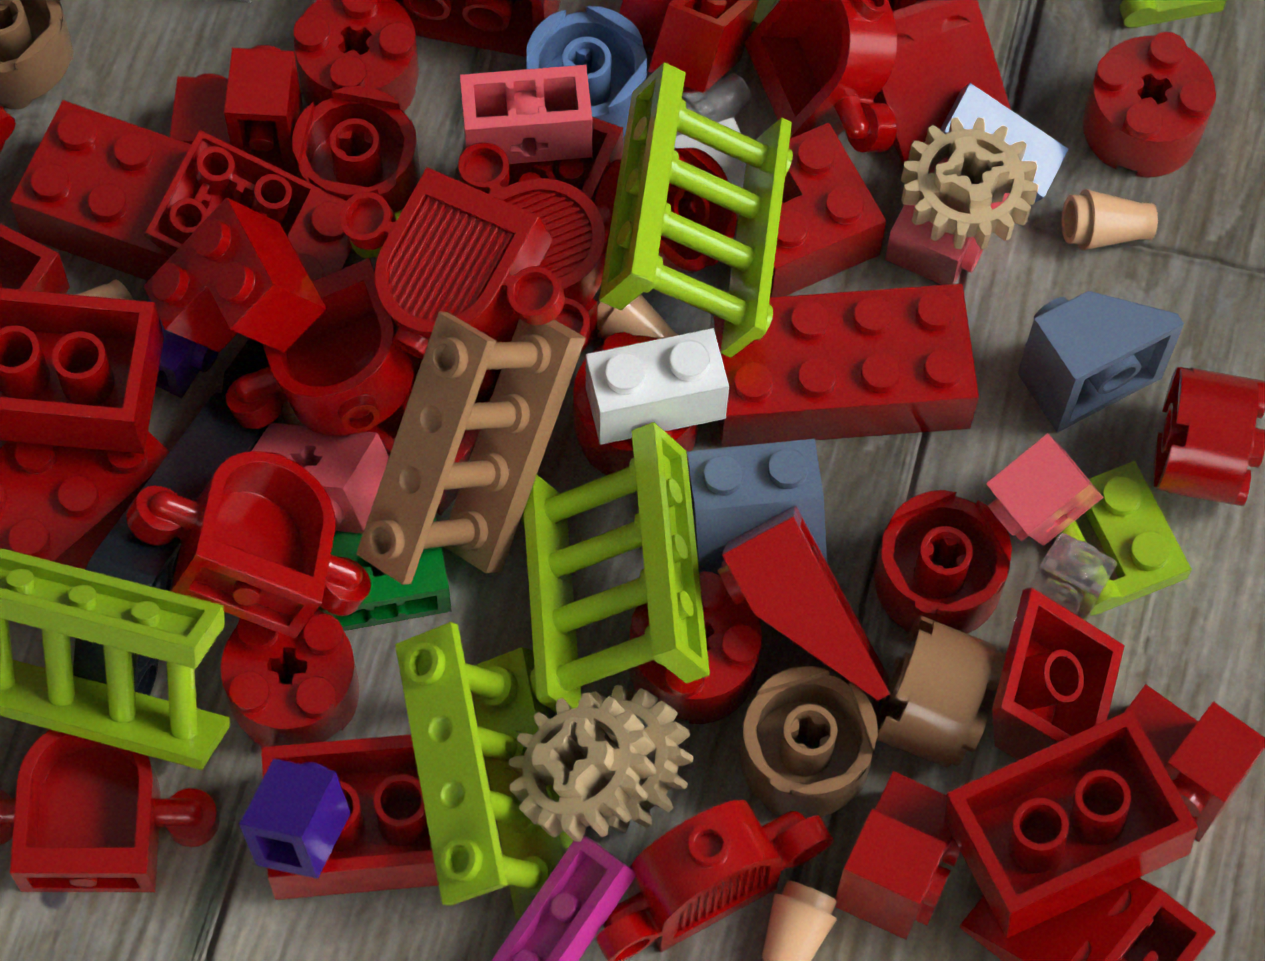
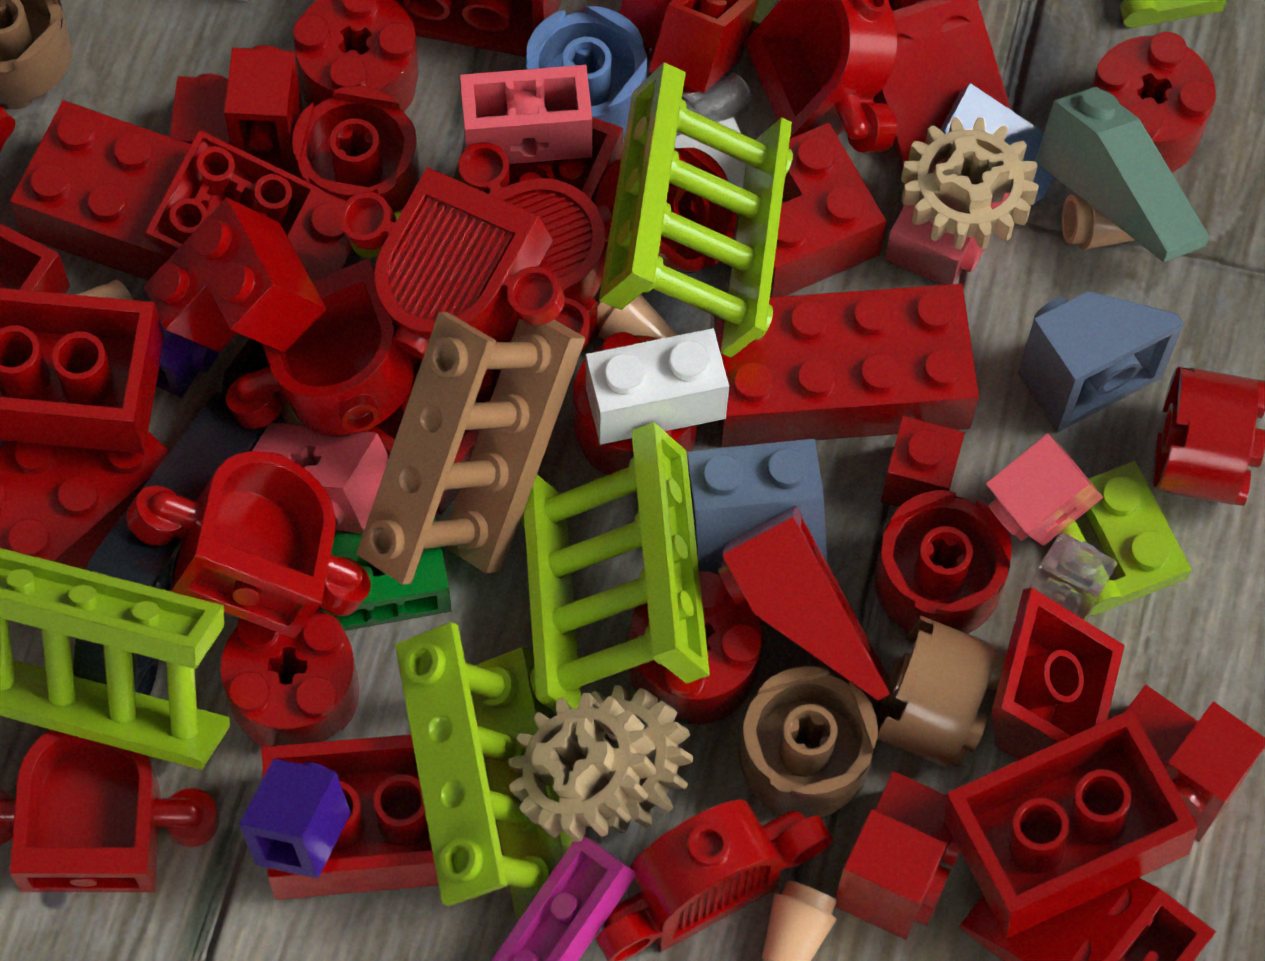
none -> red brick [880,416,965,507]
none -> sand green slope [1035,87,1210,262]

